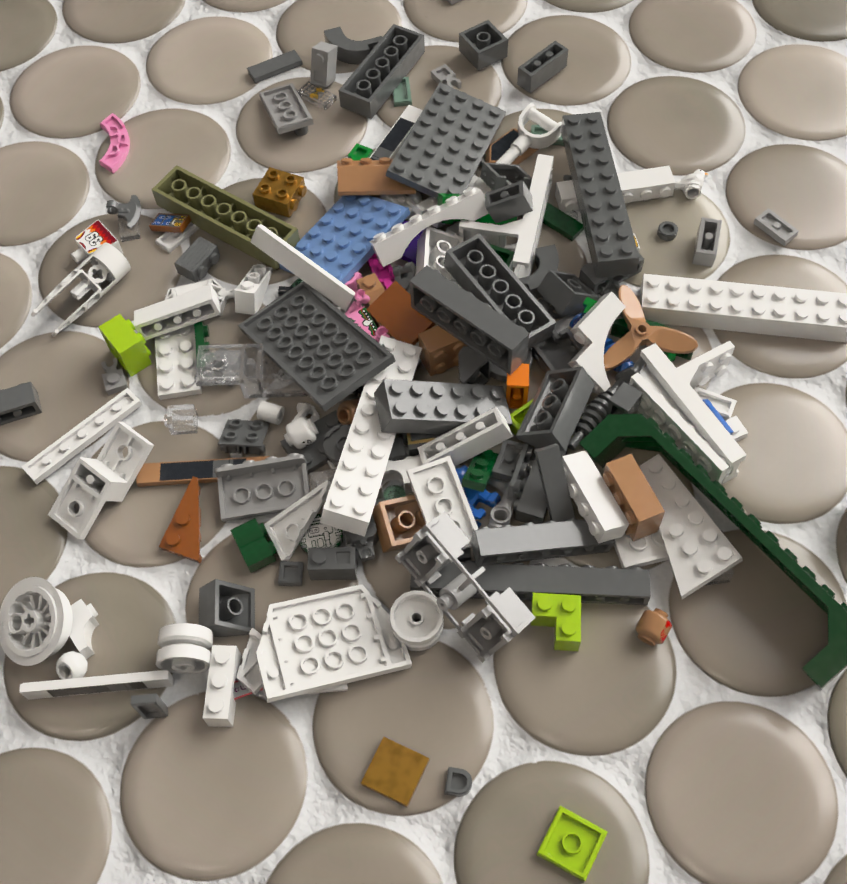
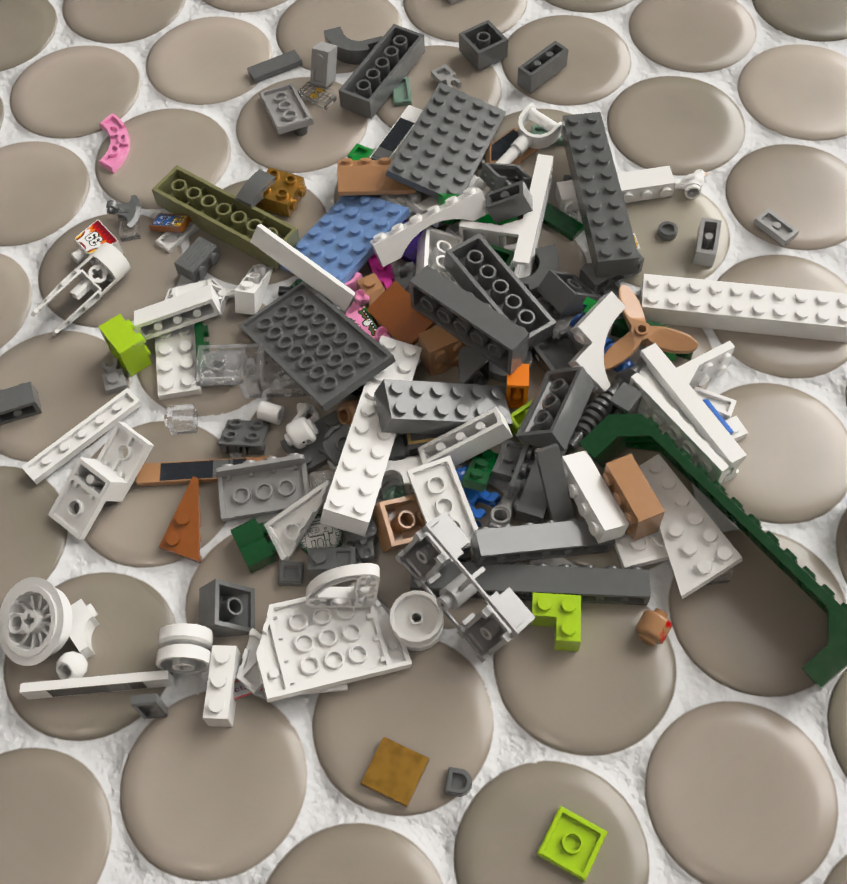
none -> dark grey slope [236,169,275,208]
none -> white beam [306,563,380,608]

